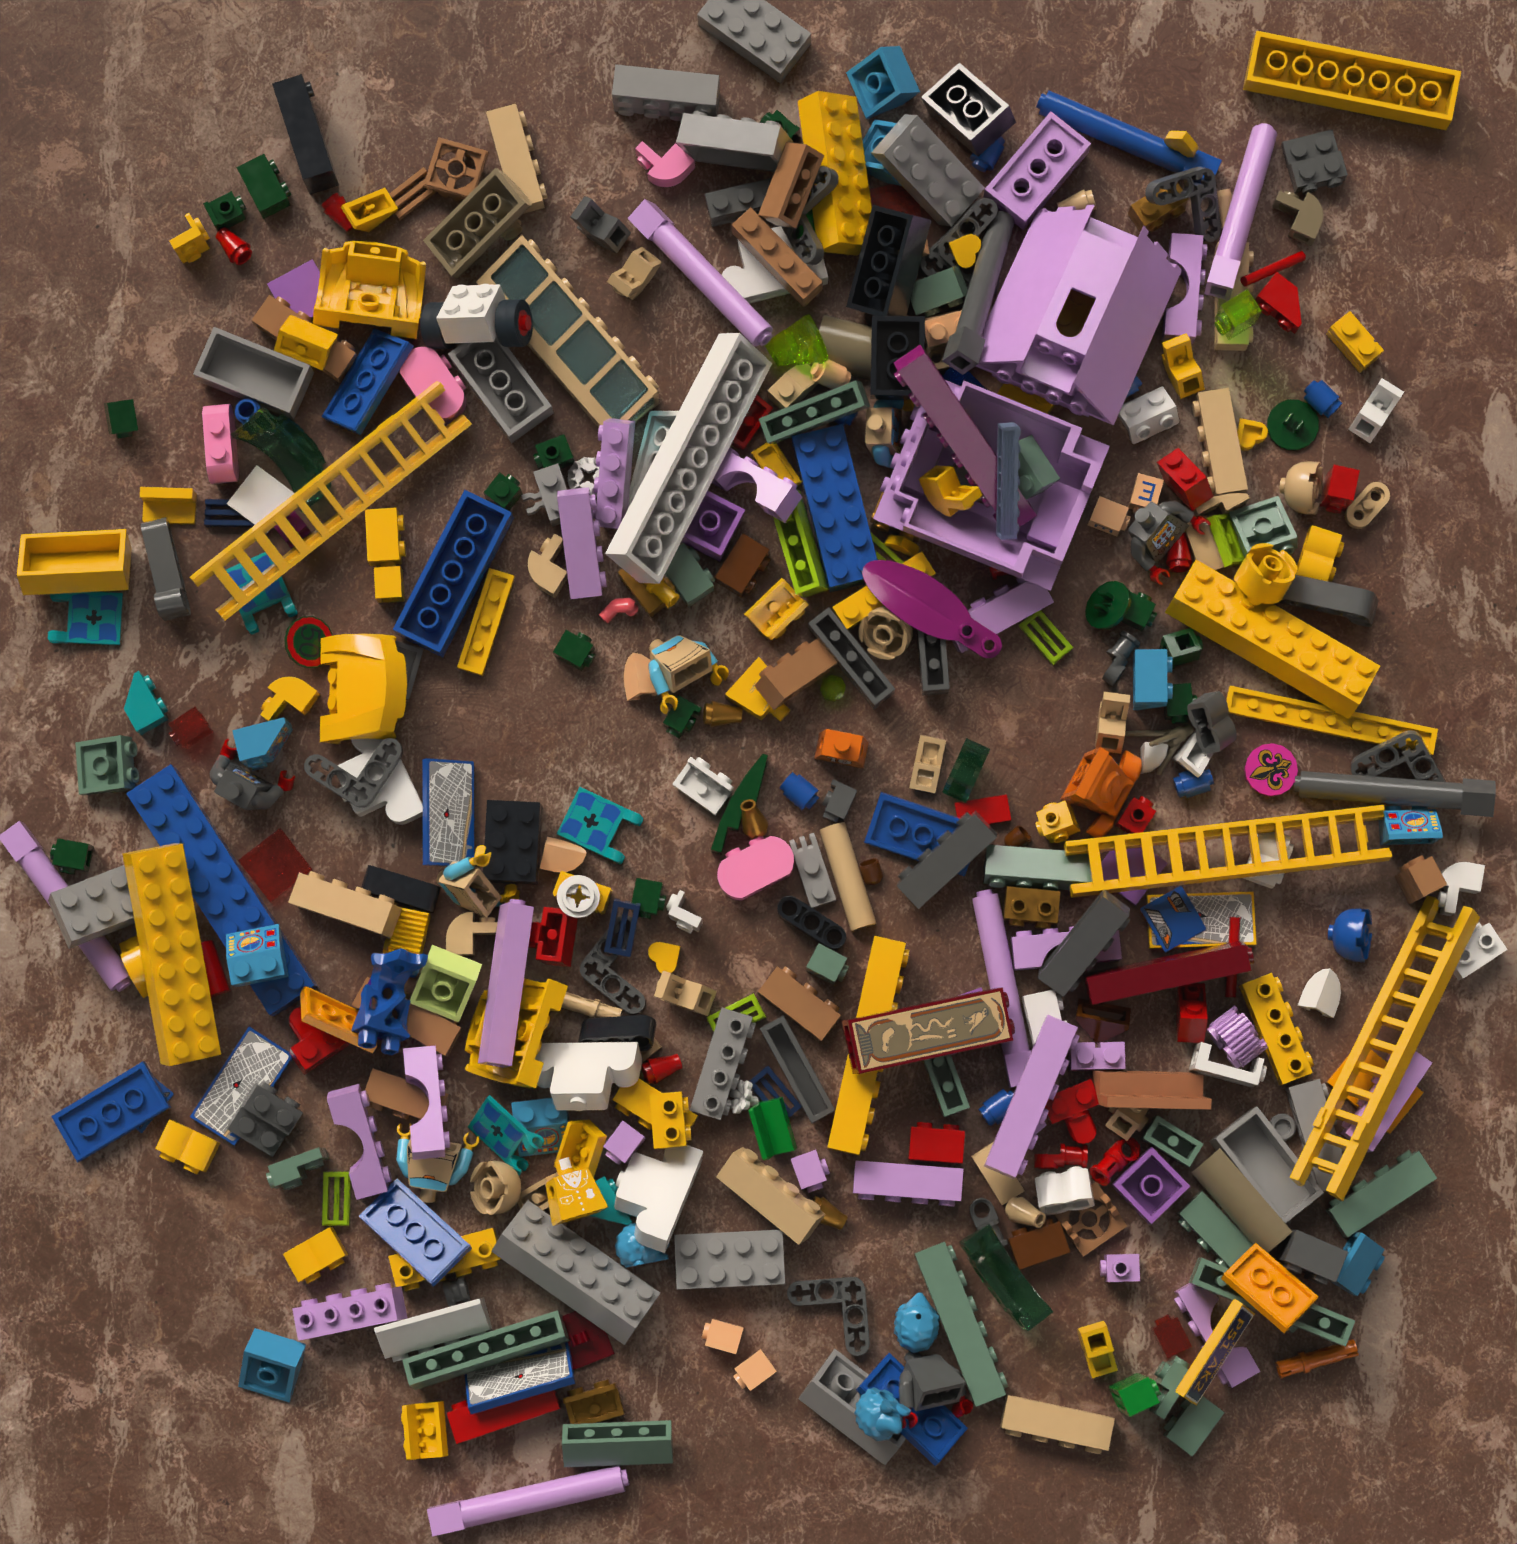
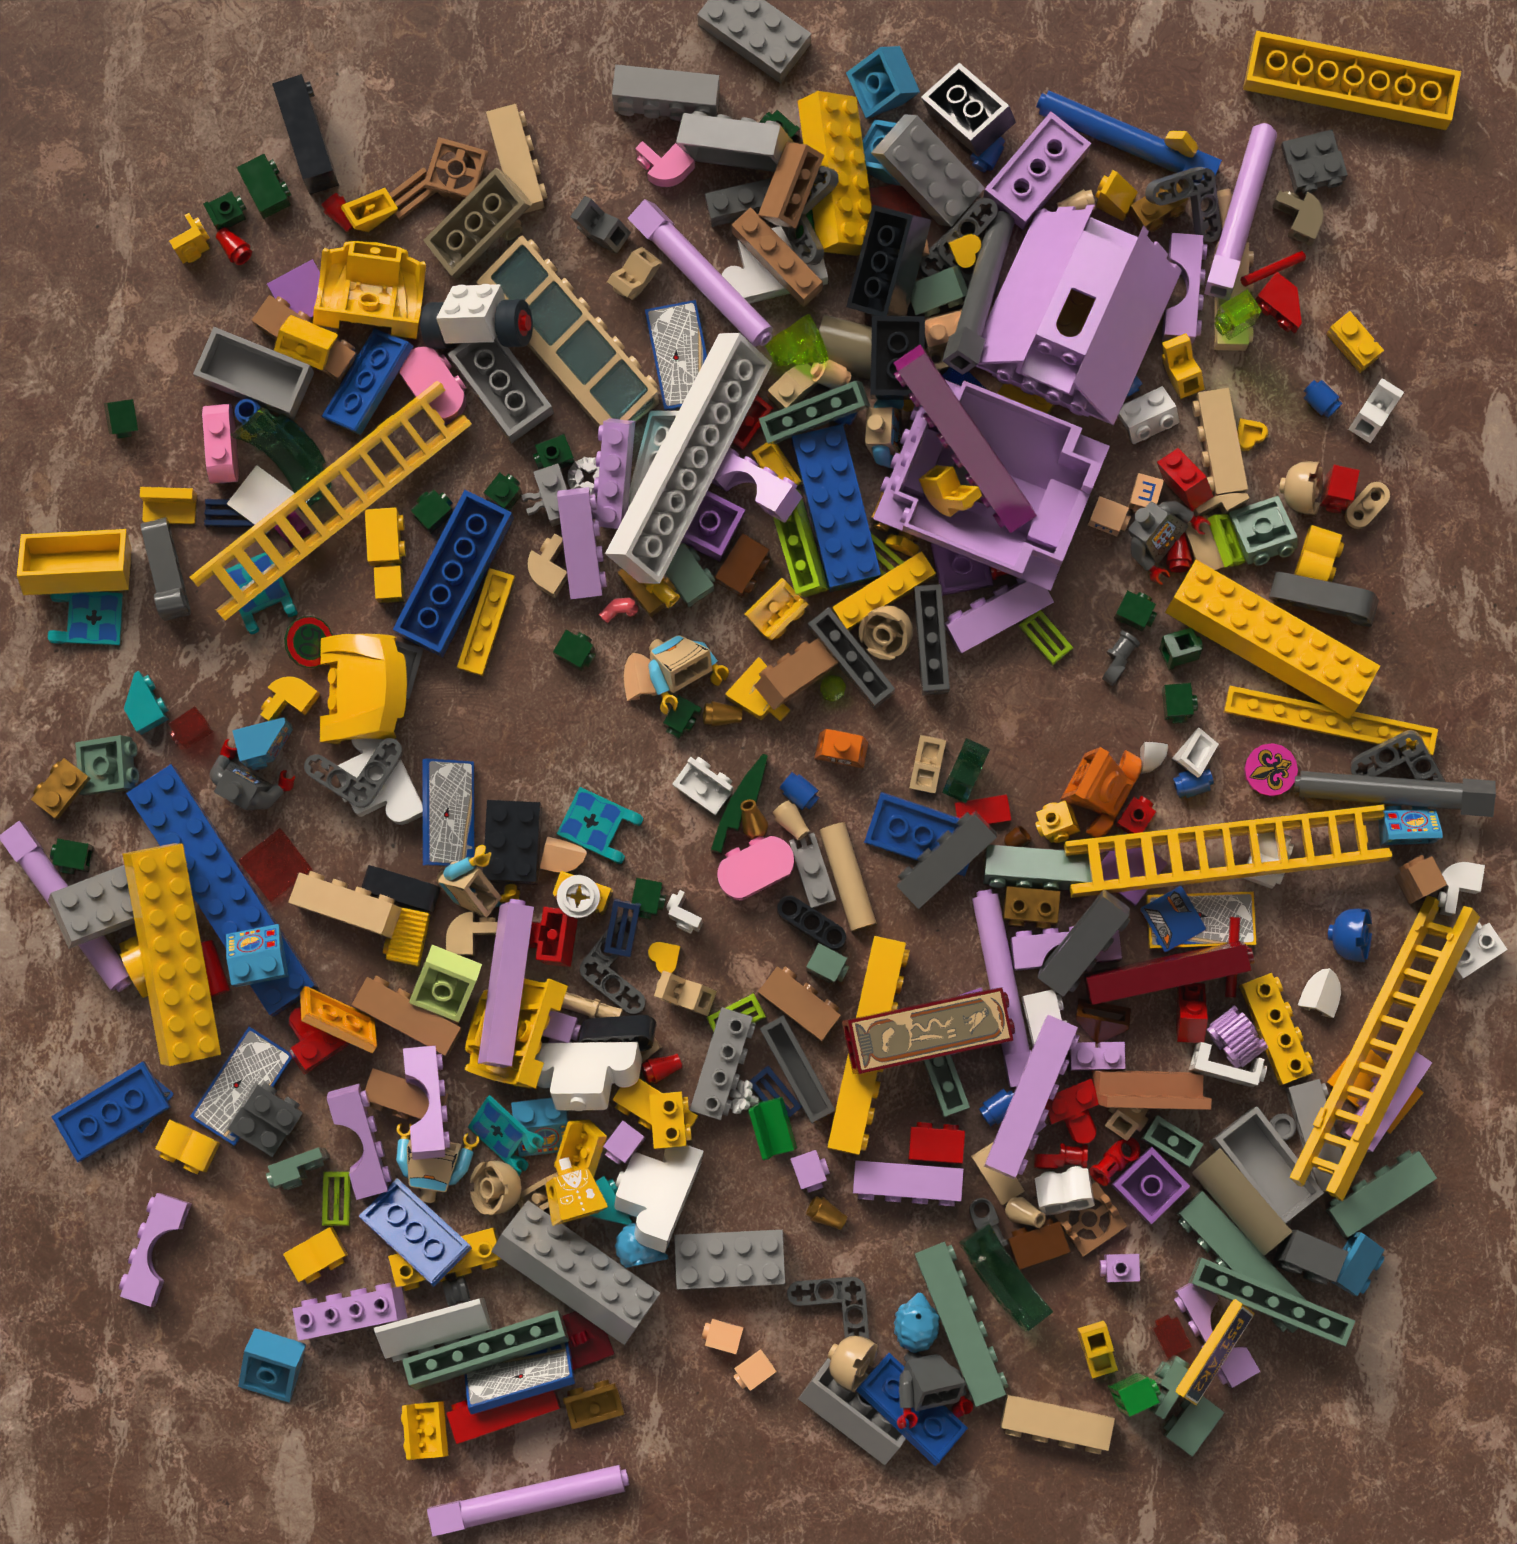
blue hips [352,948,428,1055] -> none
sand green brick [562,1420,673,1467] -> none
tan brick [716,1147,826,1245] -> none
dark grey brick [822,779,857,823] -> none
dark azure animal [854,1387,911,1441] -> none
reddish brown piece [859,858,883,885] -> none
magenta plant [862,560,1002,658] -> none
sand blue piece [996,422,1021,540] -> none
sand green brick [1018,435,1060,500] -> none
dark green piece [1085,581,1131,630] -> none
tan brick [1095,692,1130,754] -> none
dark tan plant [1125,724,1193,775] -> none
dark azure slope [1133,649,1173,710] -> none
dark grey brick [1188,691,1237,754] -> none
light orange tile [1221,1243,1319,1333] -> none
yellow brick [1234,543,1297,605] -> none
dark green piece [1267,399,1319,451] -> none
orange pin [1275,1339,1359,1379] -> none
none -> pearl gold bracket [31,758,91,820]
none -> lavender arch [119,1193,192,1307]
none -> dark green brick [411,489,453,534]
none -> lavender brick [542,1011,581,1043]
none -> tile [645,300,707,411]
none -> tan cone [773,800,810,841]
none -> tan cylinder [828,1336,878,1392]
none -> medium lavender tile [931,543,993,596]
none -> yellow slope [1095,170,1138,221]

